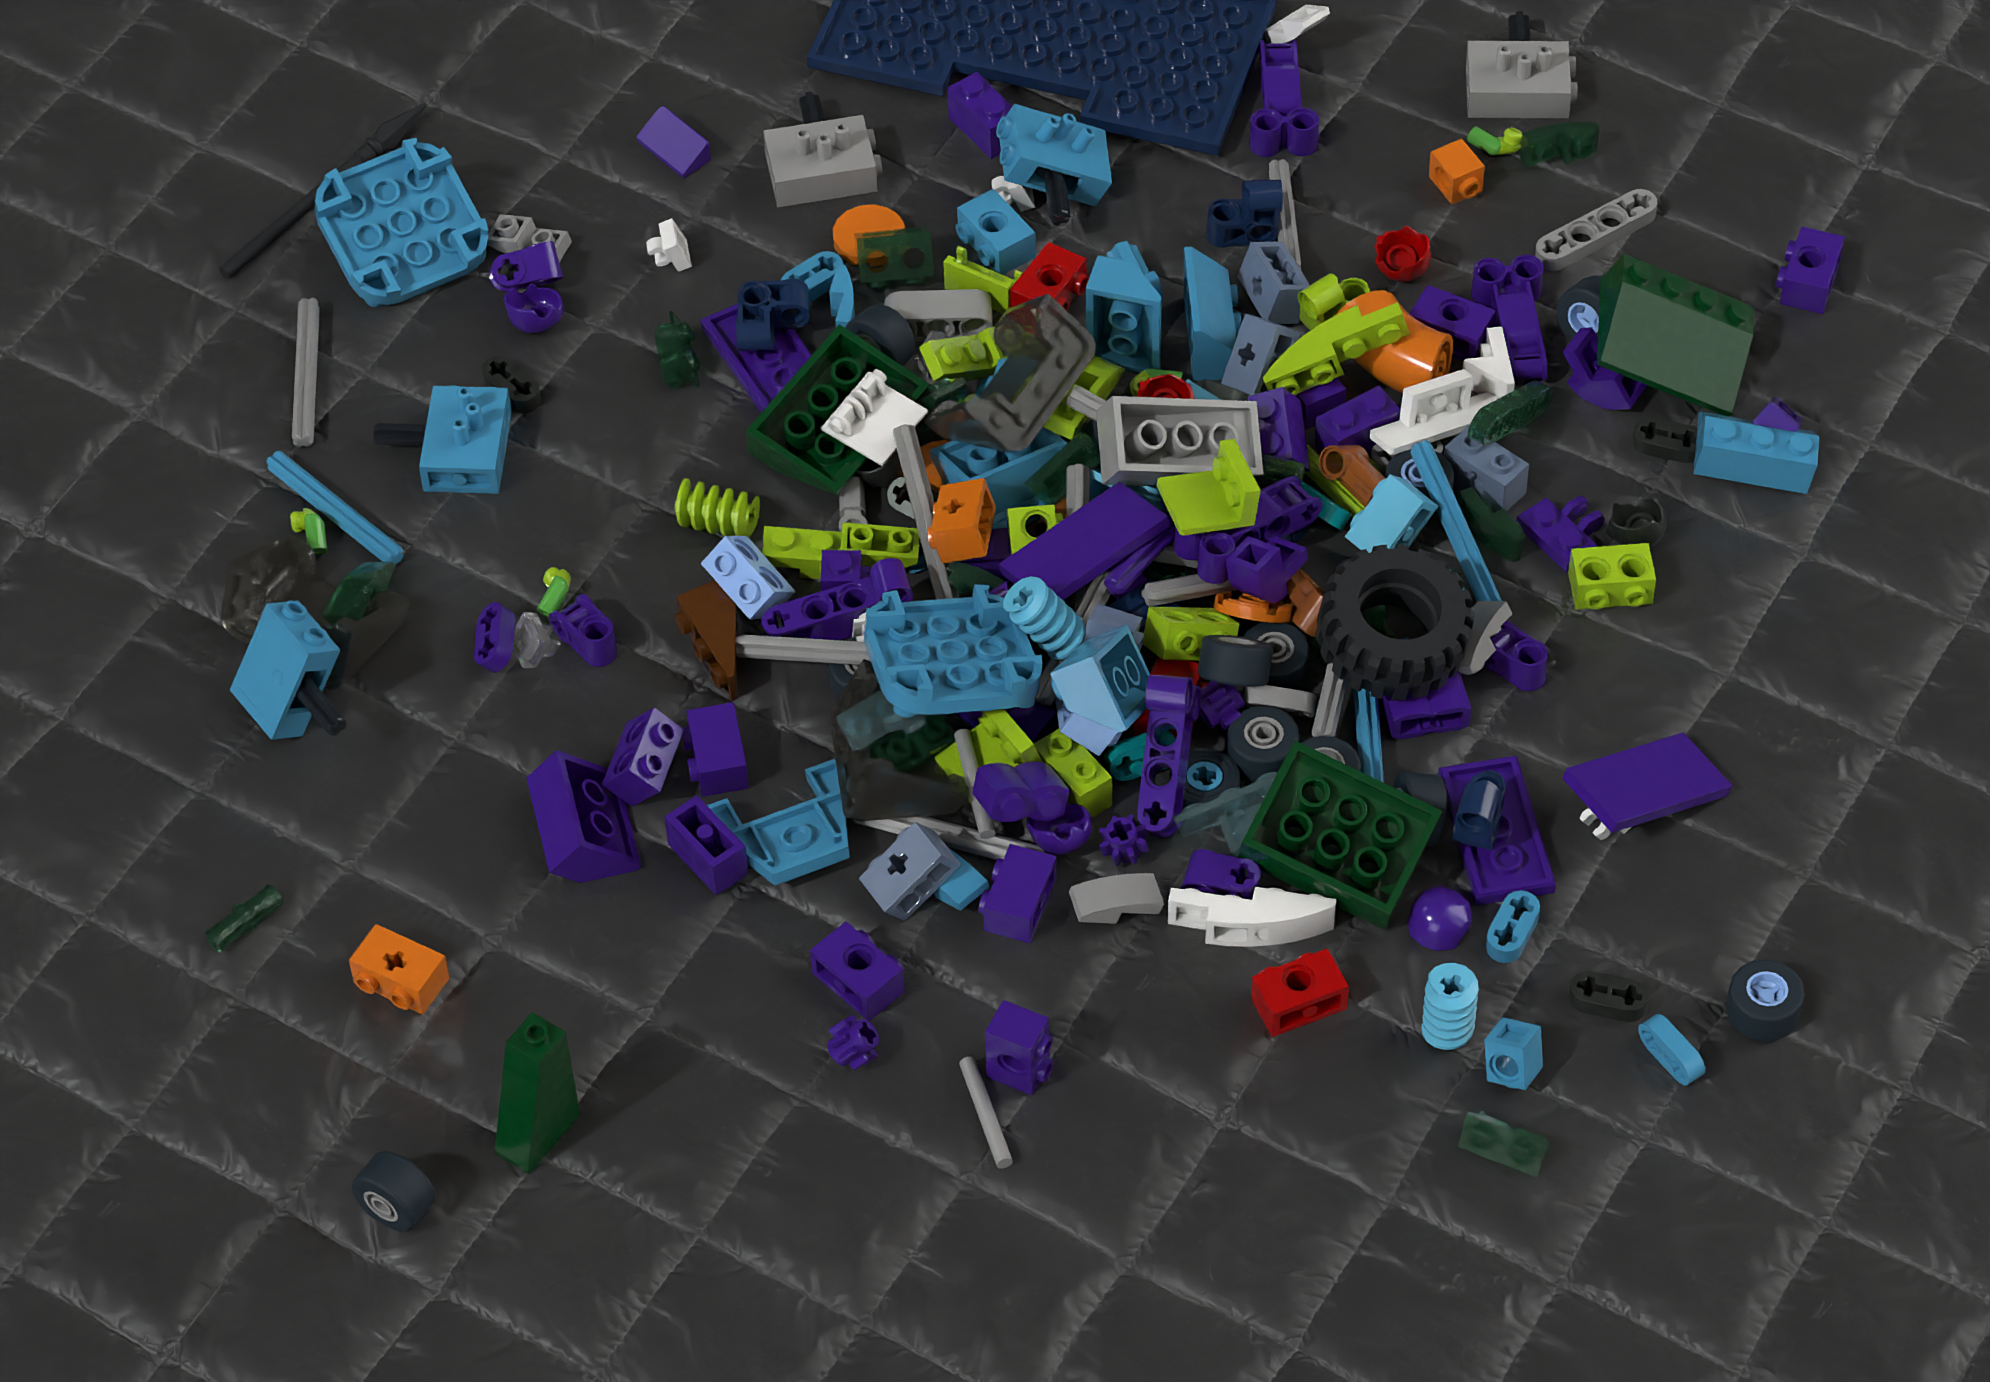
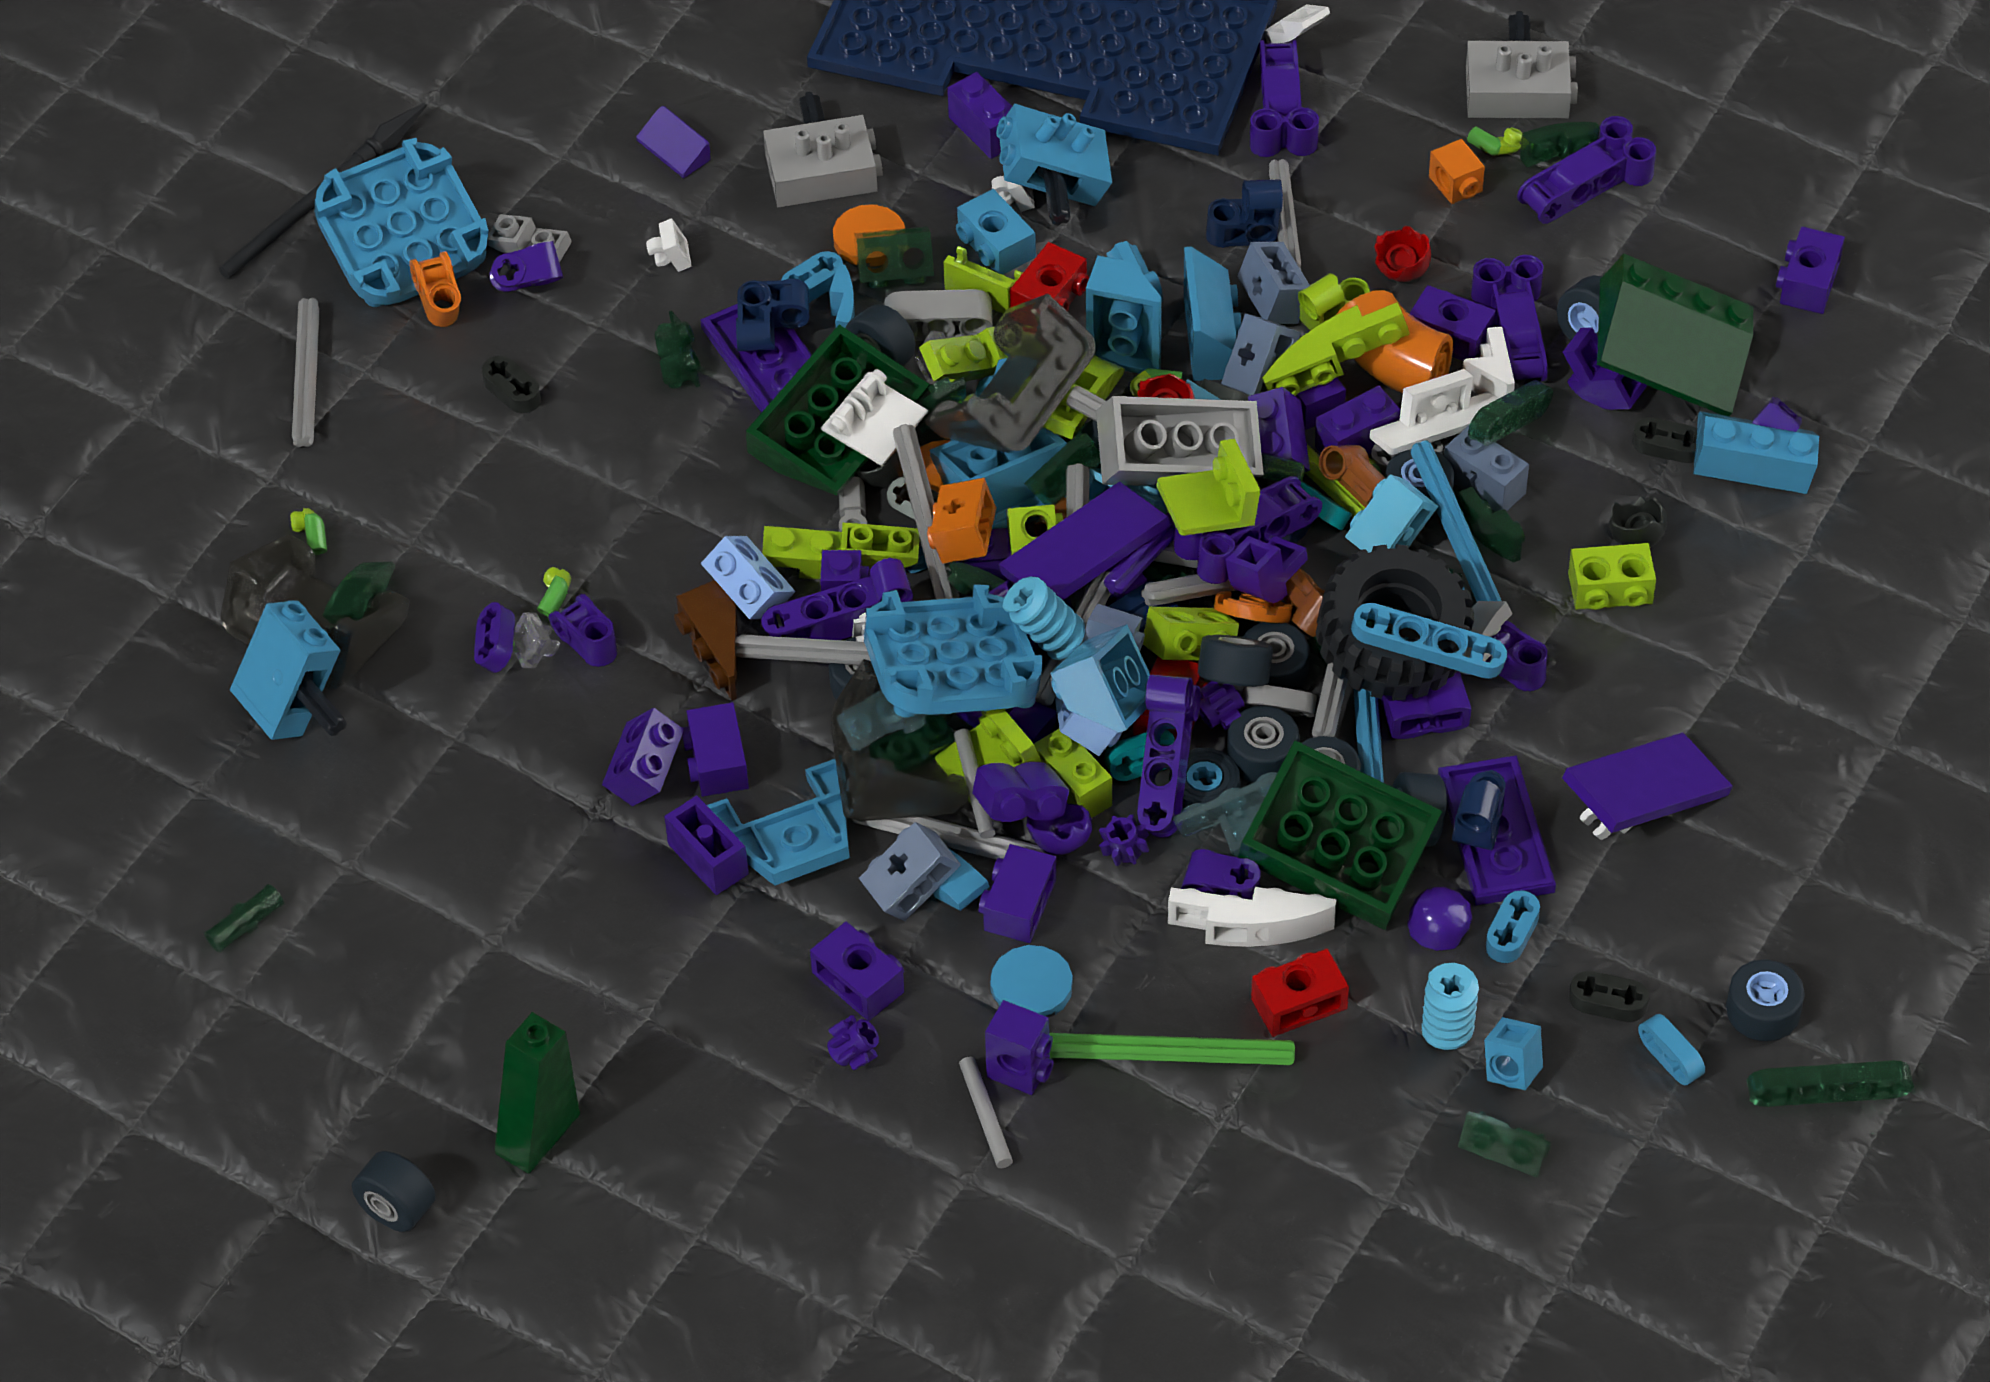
dark azure axle [266,451,404,567] -> none
orange brick [349,924,450,1015] -> none
dark azure piece [373,385,512,494] -> none
dark purple hair [503,284,564,333] -> none
dark purple slope [526,750,641,883] -> none
lime piece [675,478,760,538] -> none
light grey slope [1069,873,1164,924] -> none
dark purple hinge [1516,495,1605,573] -> none
light grey beam [1535,189,1658,271] -> none
none -> orange piece [409,251,461,327]
none -> dark azure tile [990,945,1073,1016]
none -> bright green axle [1049,1033,1295,1065]
none -> dark azure beam [1351,603,1507,679]
none -> dark purple piece [1517,116,1656,224]
none -> clear green beam [1747,1060,1914,1107]

